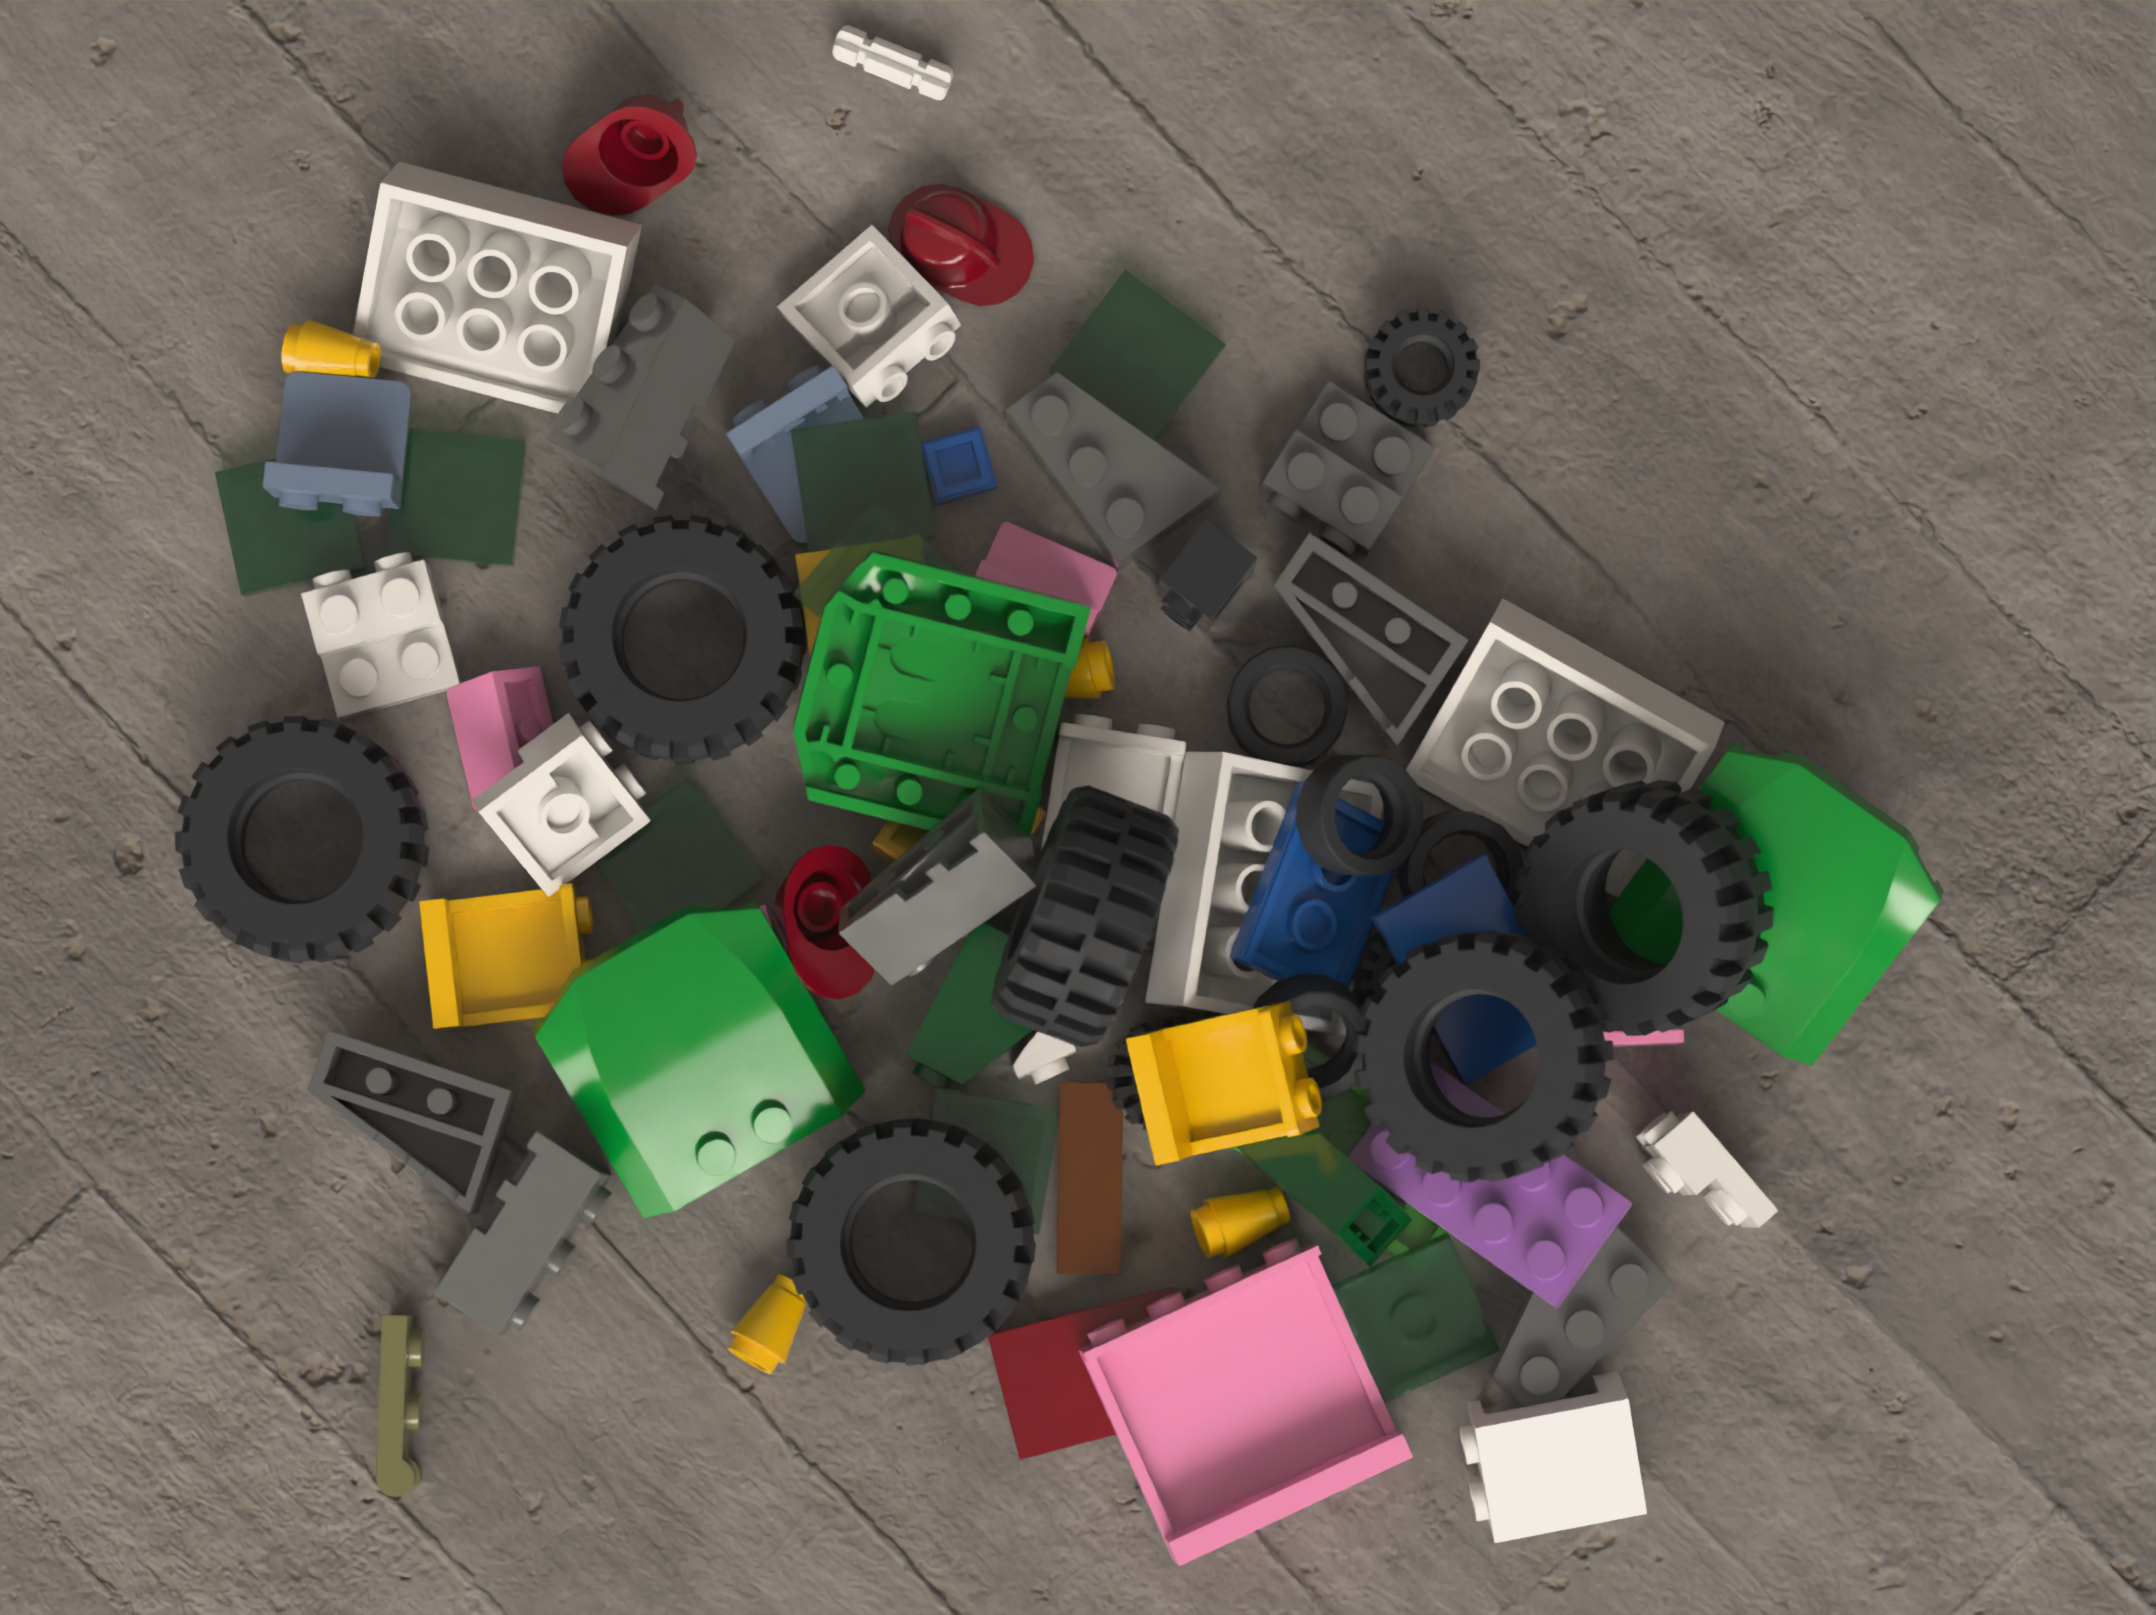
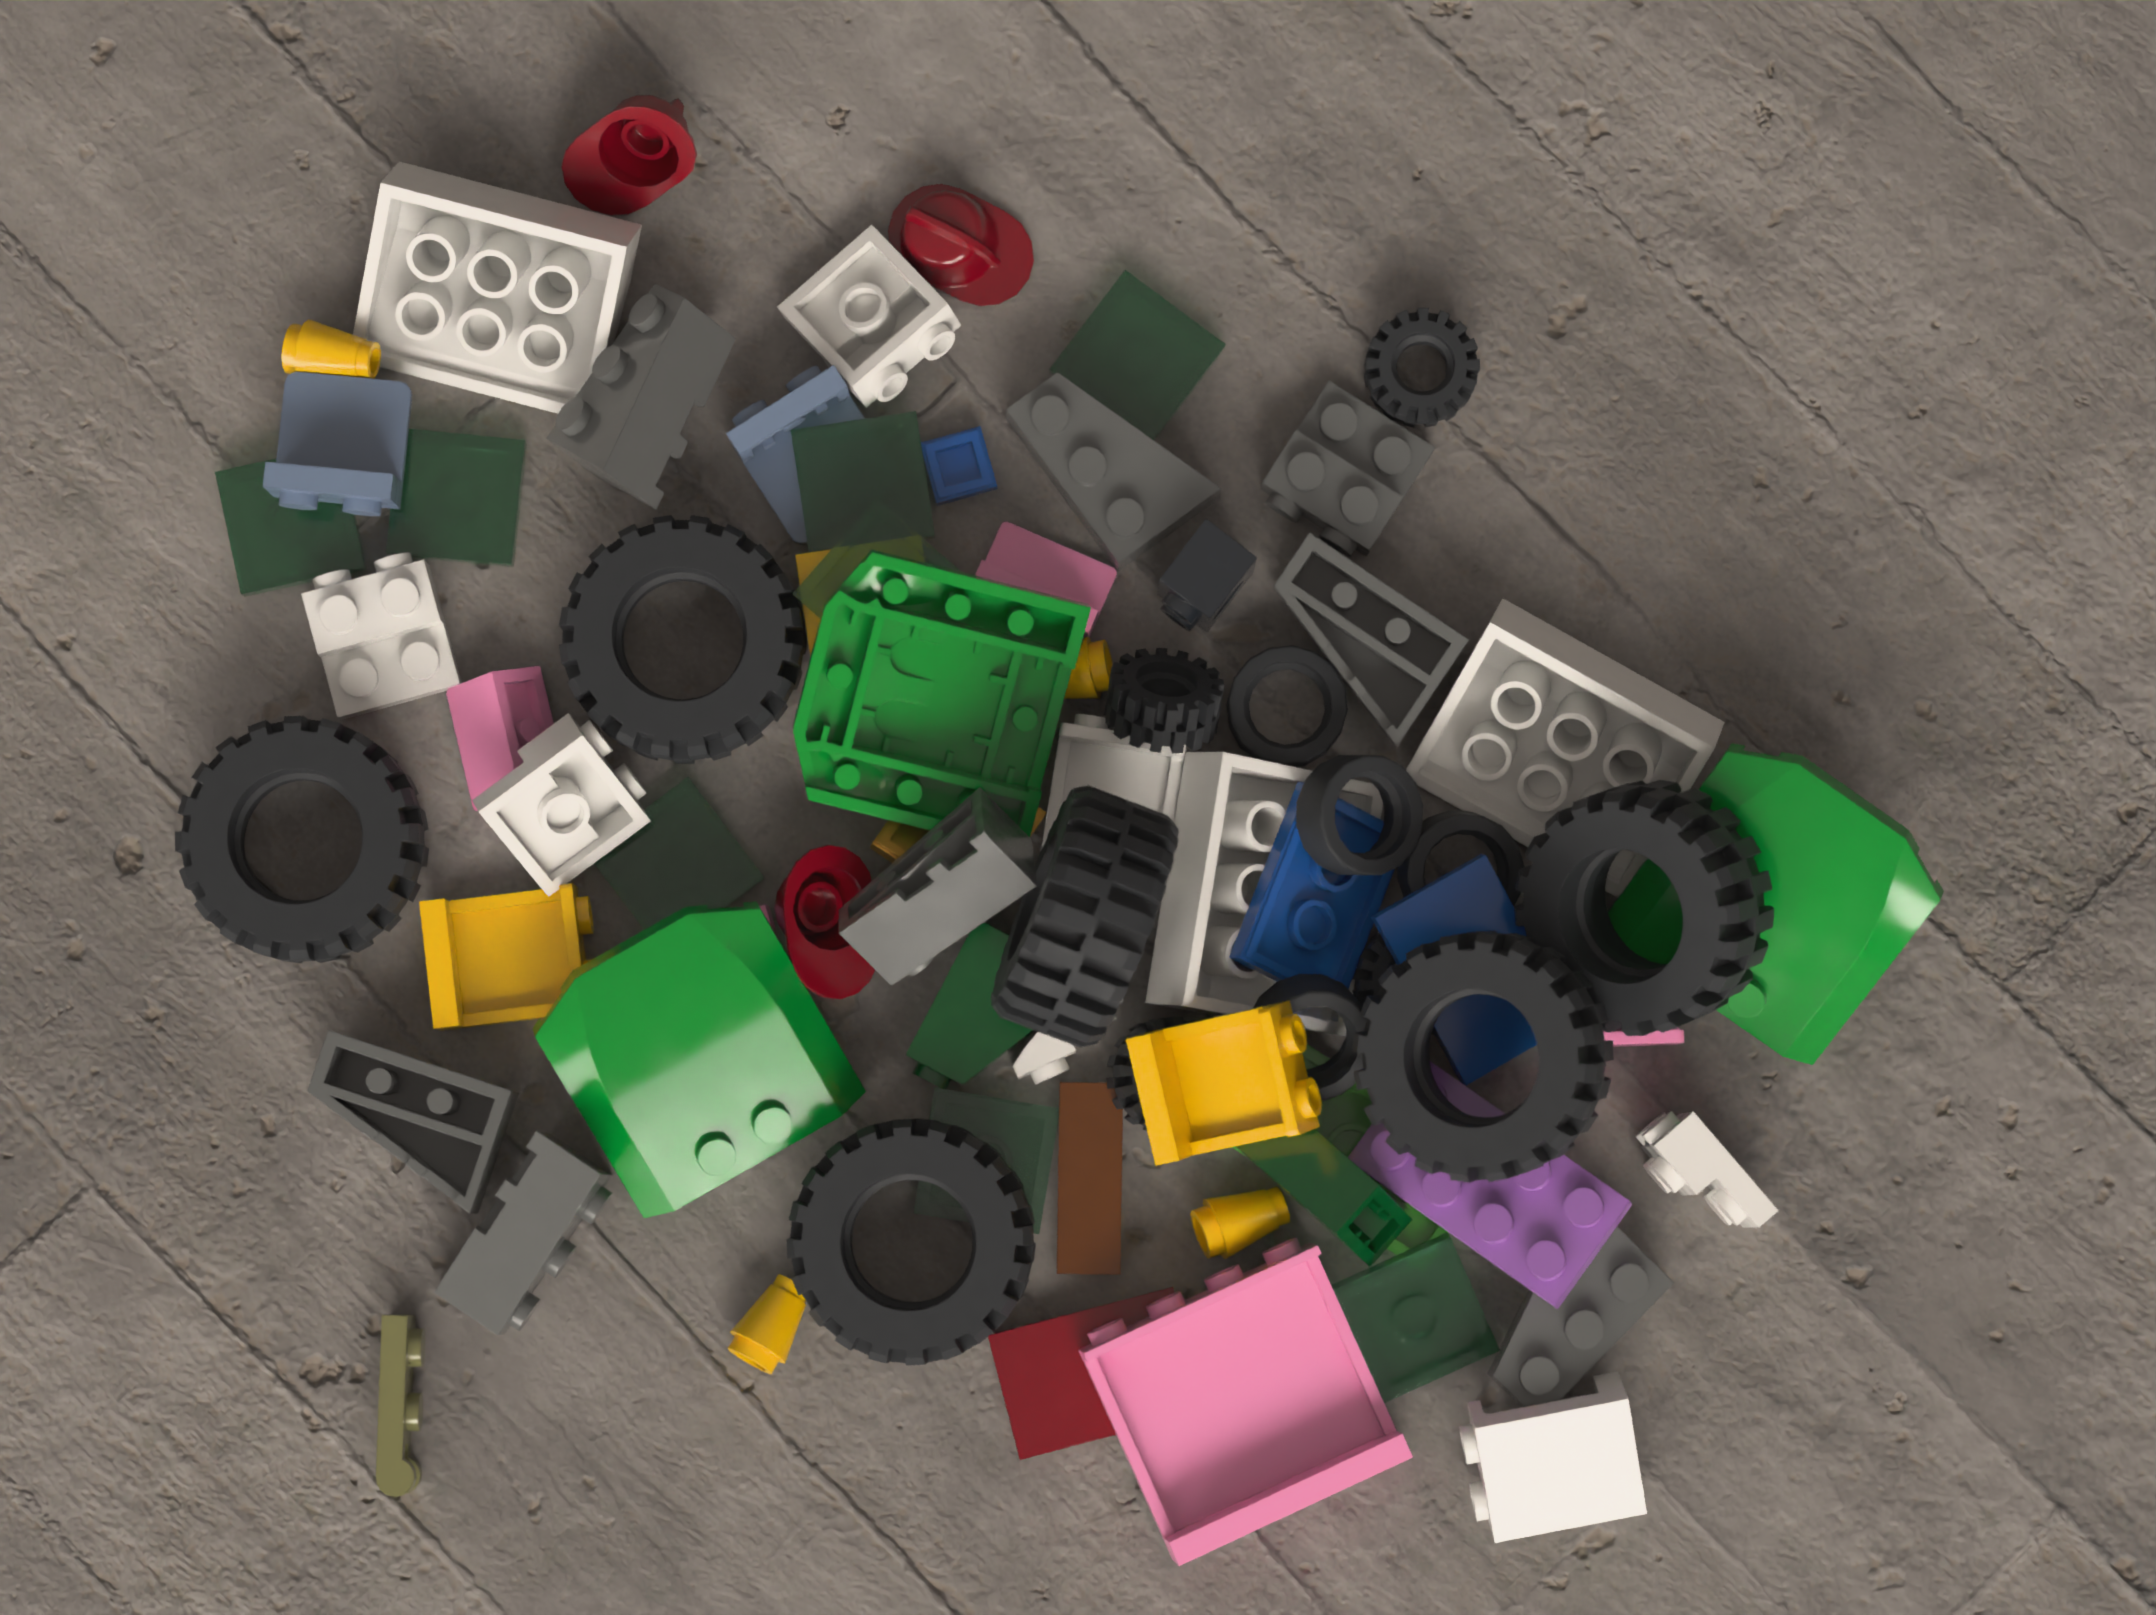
white axle [832,25,953,100] -> none
none -> black tyre [1104,648,1224,754]

